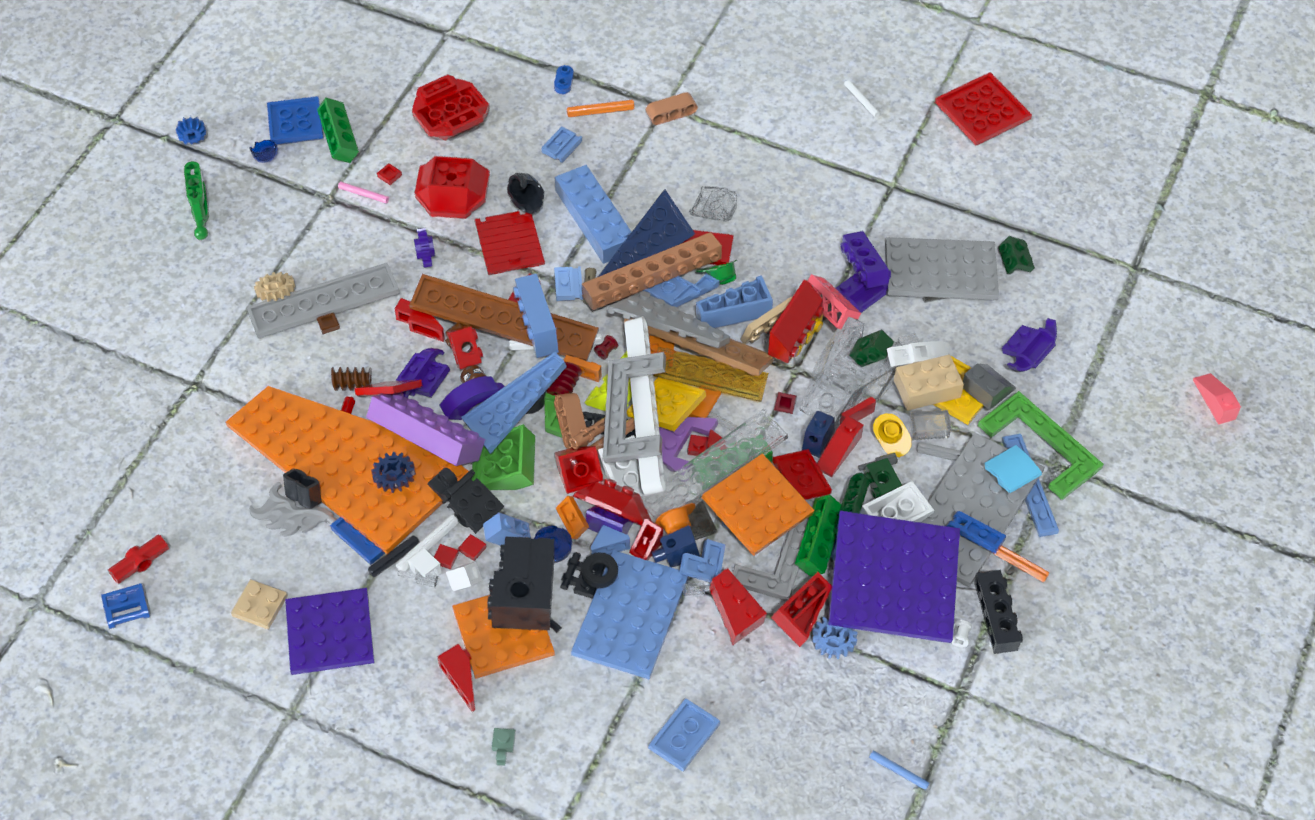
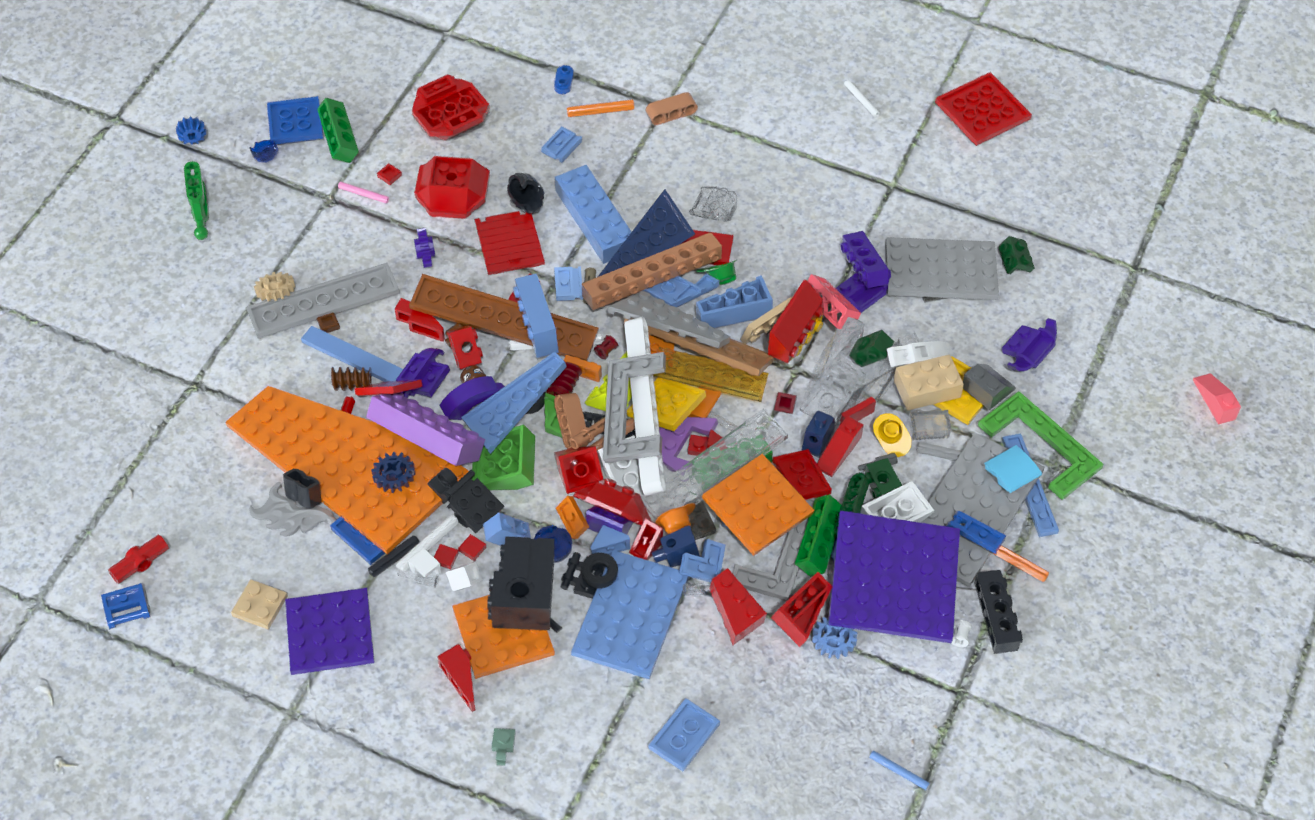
none -> medium blue tile [301,326,403,382]

